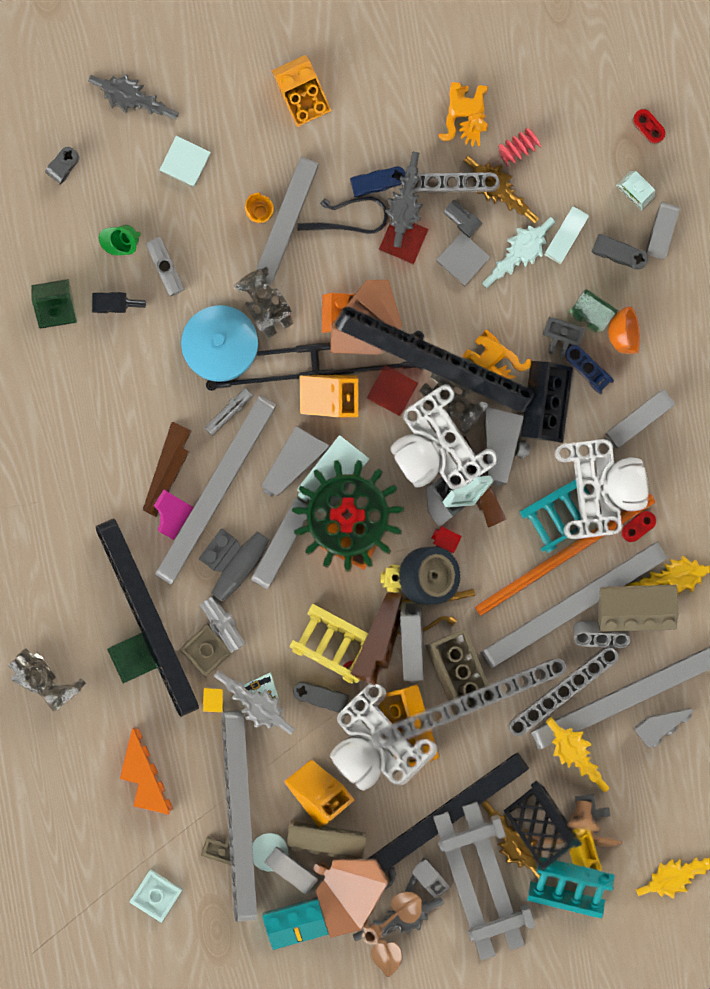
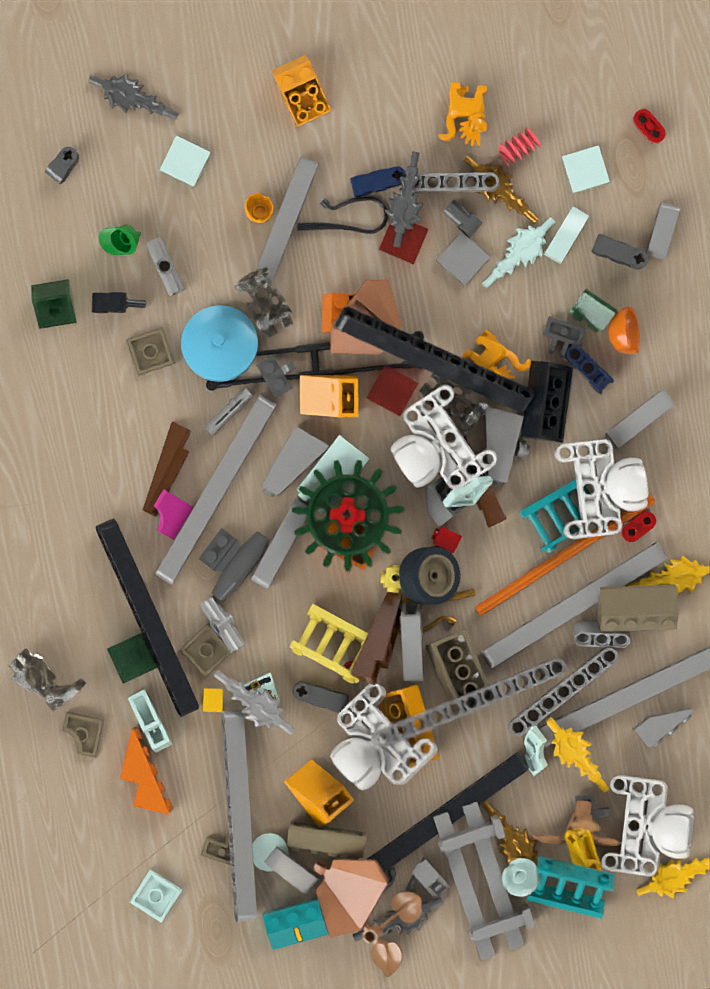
black fence [503,780,582,870] -> none
light aqua torso [616,171,655,211] -> none
none -> dark tan tile [62,712,104,758]
none -> dark tan tile [126,327,175,376]
none -> light aqua slope [128,689,173,753]
none -> dark grey plate [256,355,296,398]
none -> light aqua tile [502,858,540,897]
none -> light aqua tile [524,725,548,777]
none -> light aqua tile [562,145,610,194]
none -> white beam [601,775,694,876]

